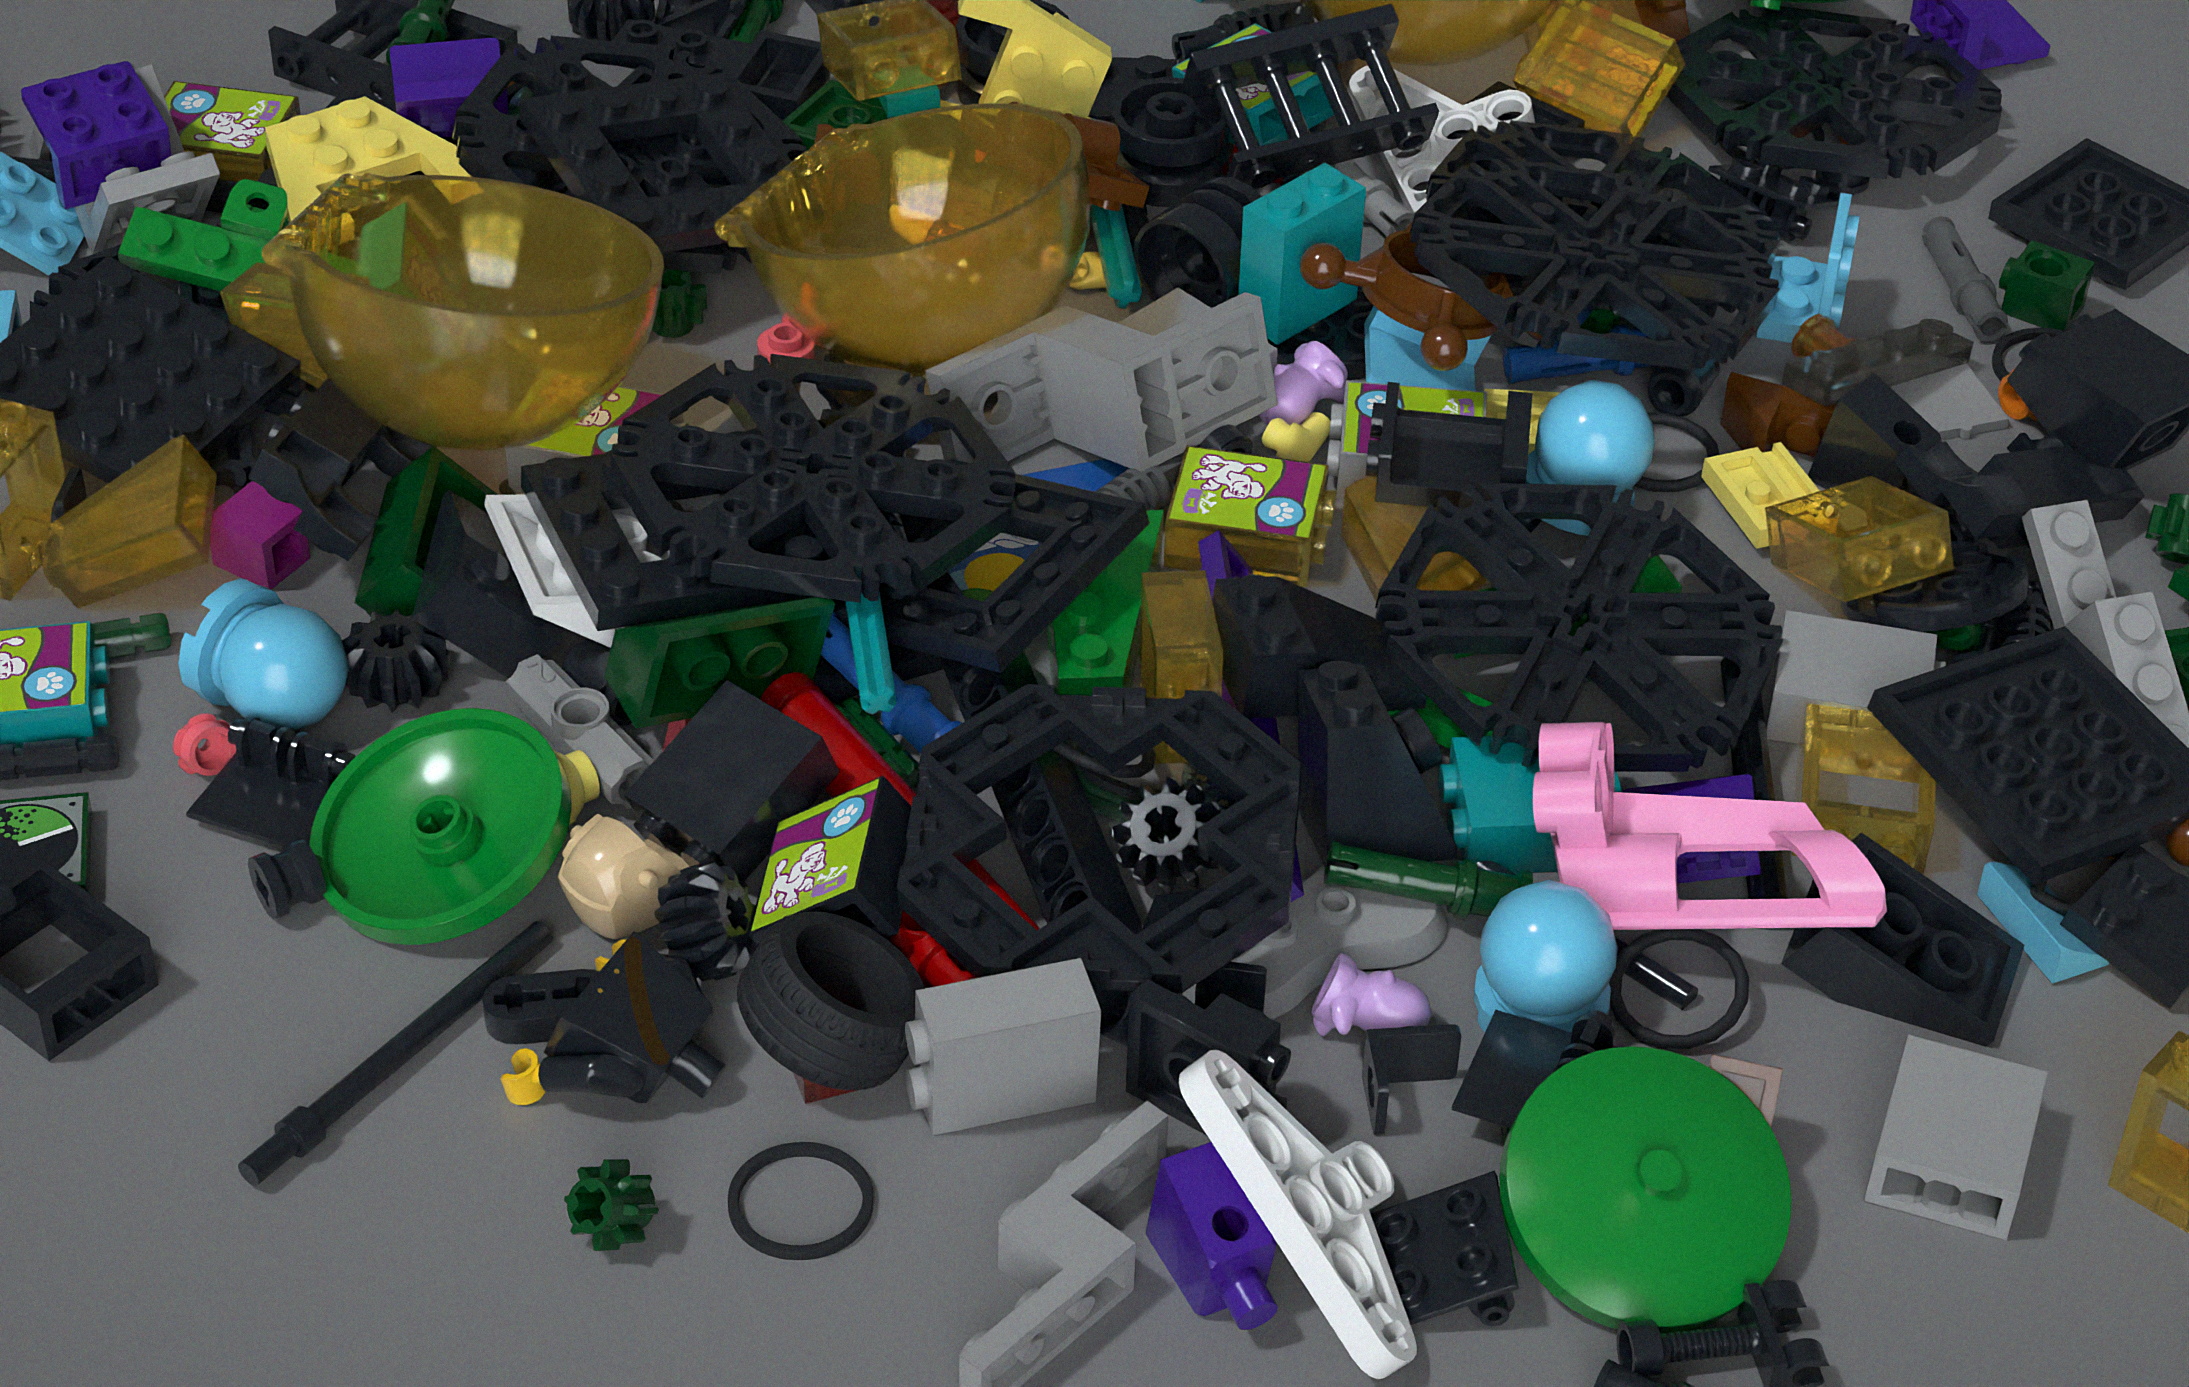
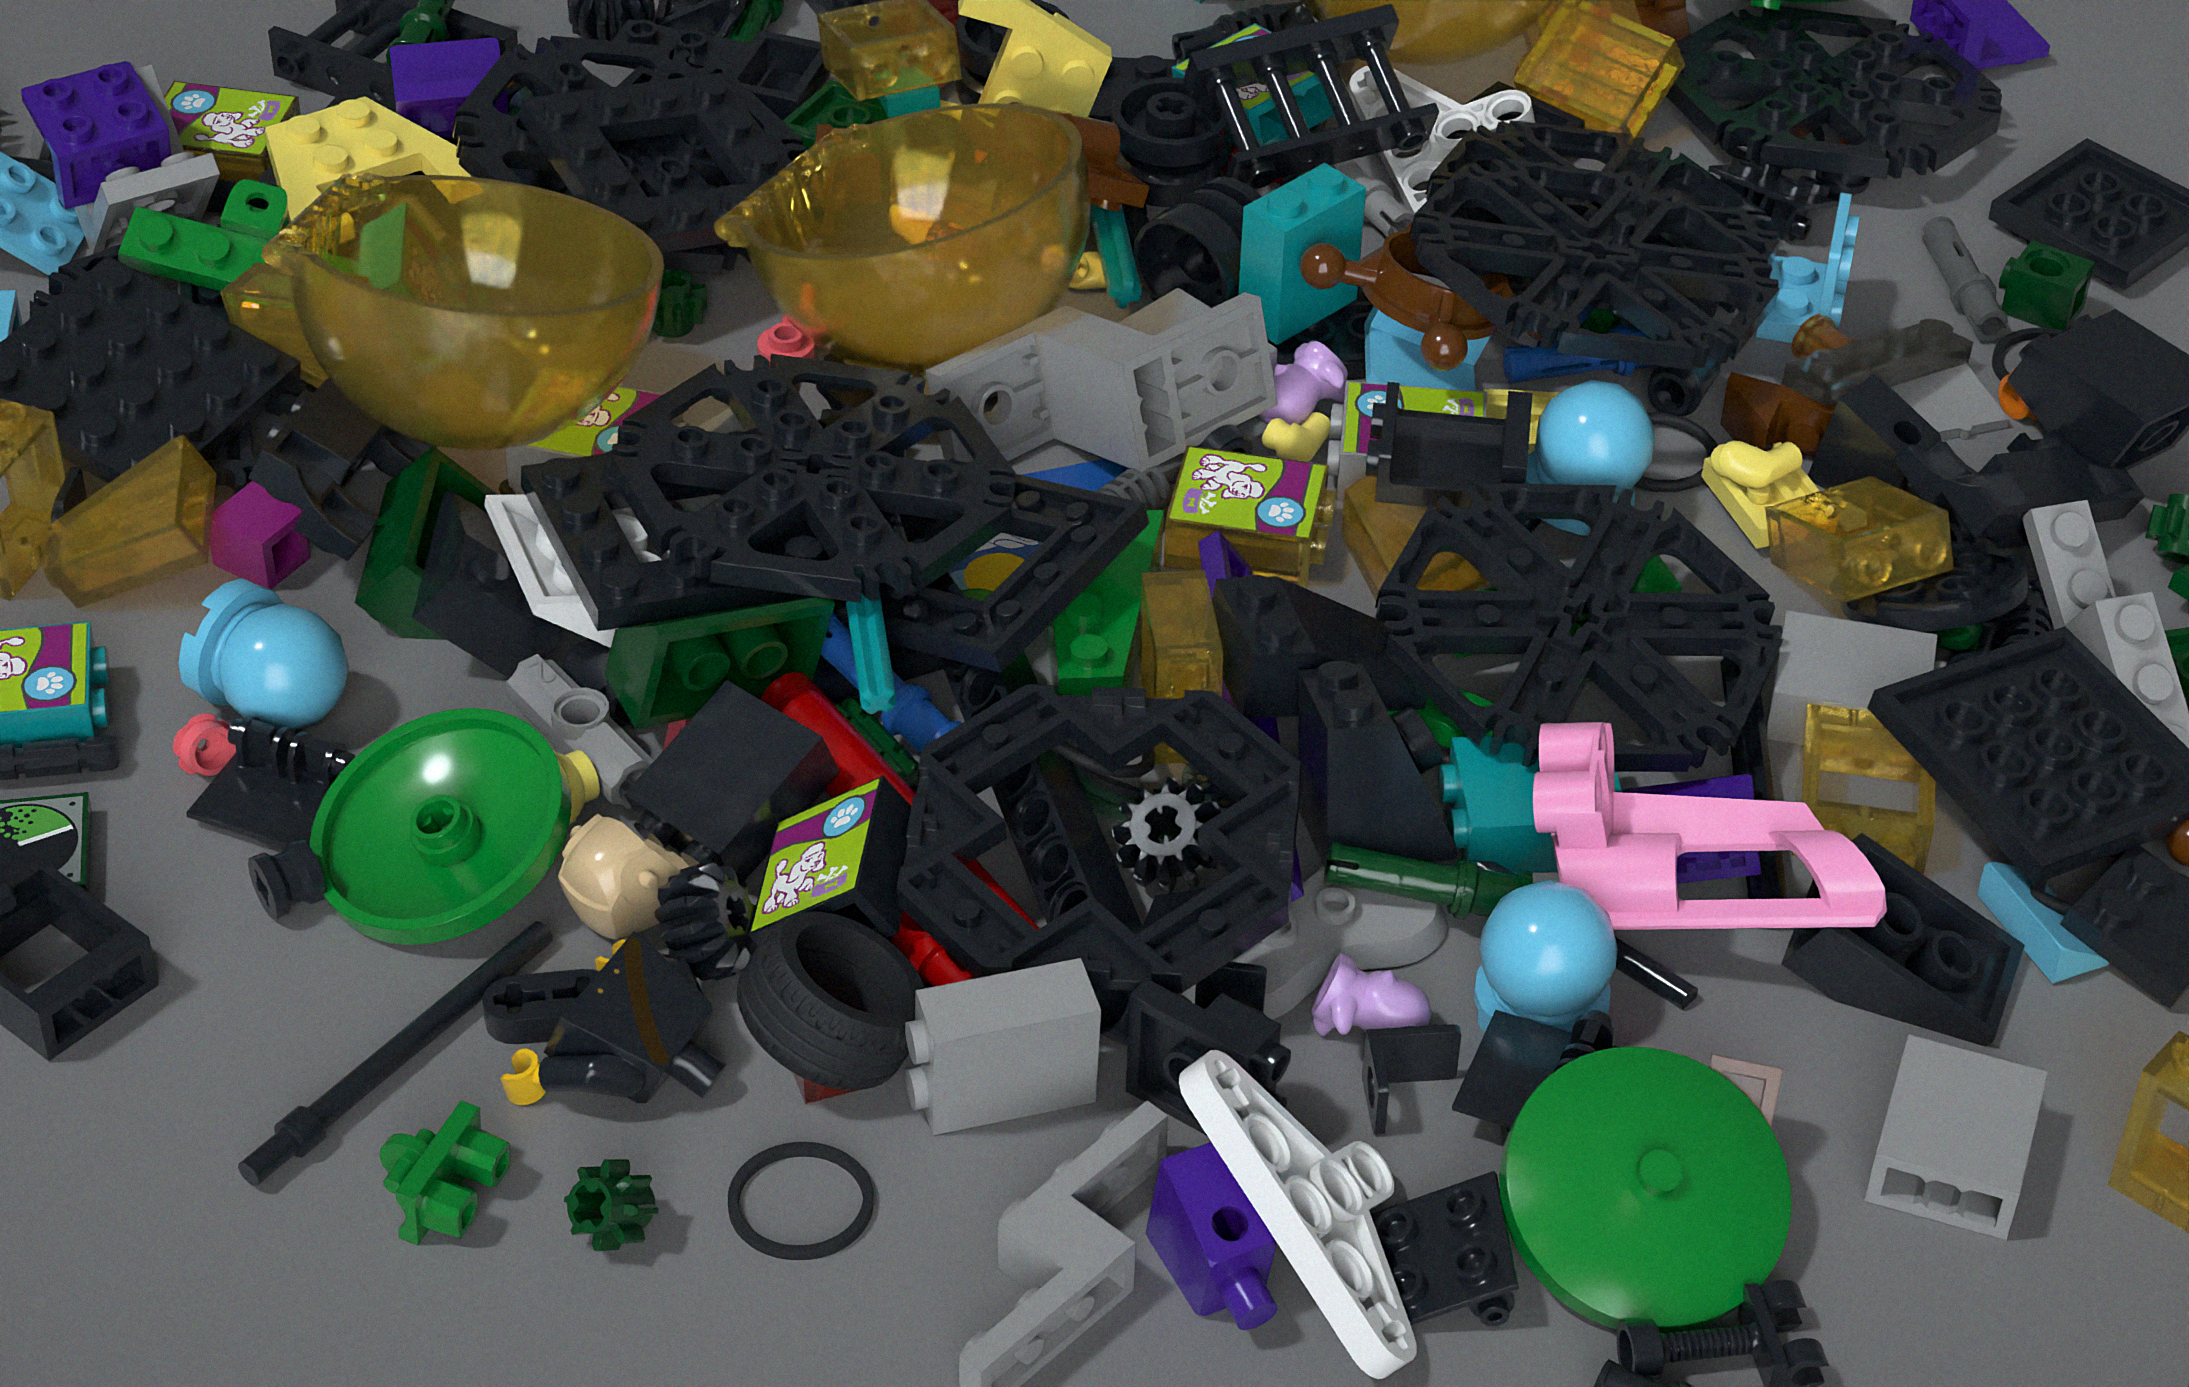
dark green axle [91,613,171,659] -> none
black gear [342,607,450,712] -> none
black piece [1609,929,1749,1049] -> none
none -> green hips [379,1100,511,1245]
none -> light yellow arm [1710,441,1803,489]

